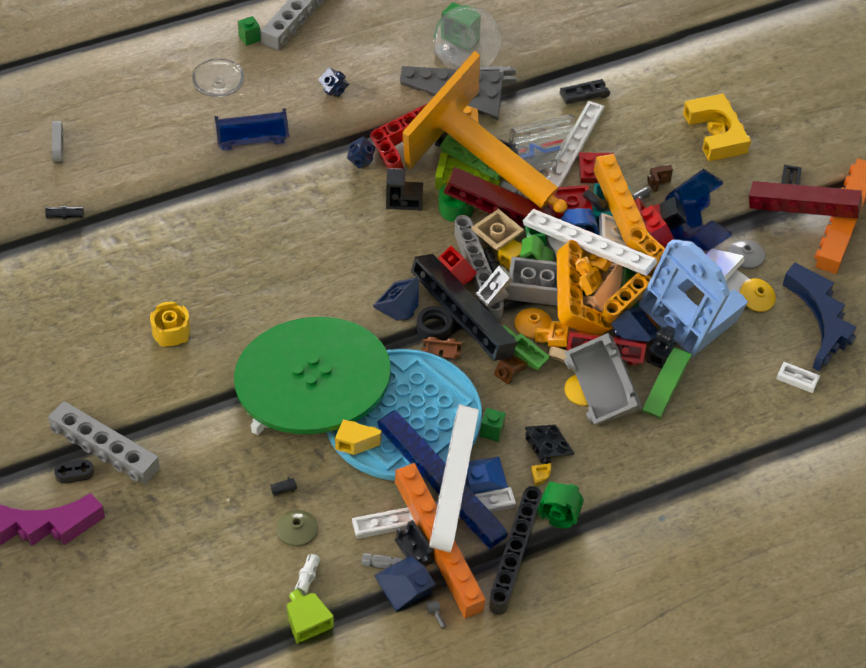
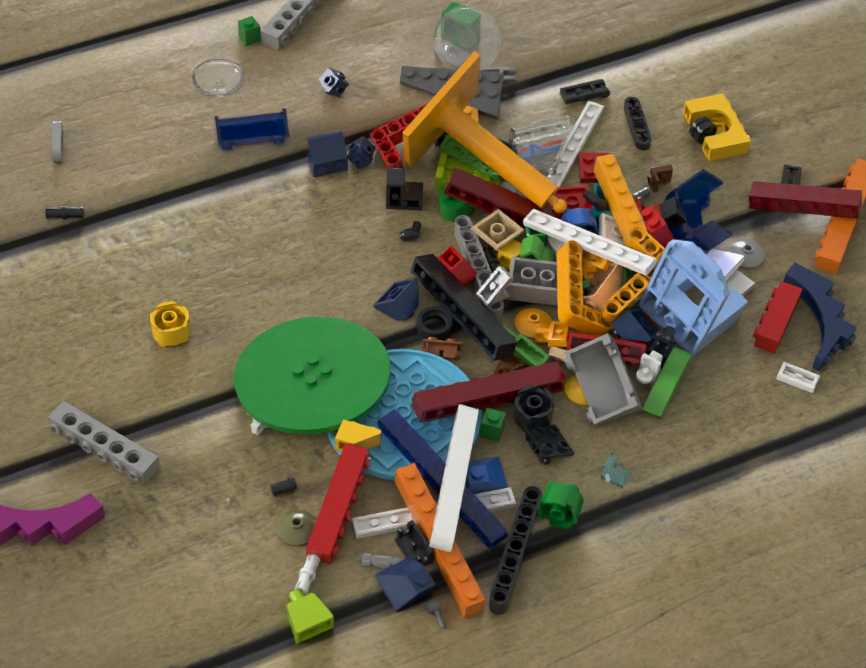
black beam [54,460,94,484] -> none
yellow tile [531,463,551,486] -> none
light orange hinge [575,257,604,296] -> none
yellow dish [739,278,776,312] -> none
none -> red brick [306,443,371,564]
none -> dark blue slope [307,130,348,177]
none -> black arm [399,221,422,241]
none -> dark red brick [411,361,567,423]
none -> black brick [513,386,555,432]
none -> clear light blue panel [600,453,631,488]
none -> black beam [624,96,652,150]
none -> white hips [636,351,663,386]
none -> black wheel [689,117,717,144]
none -> red brick [753,281,802,354]

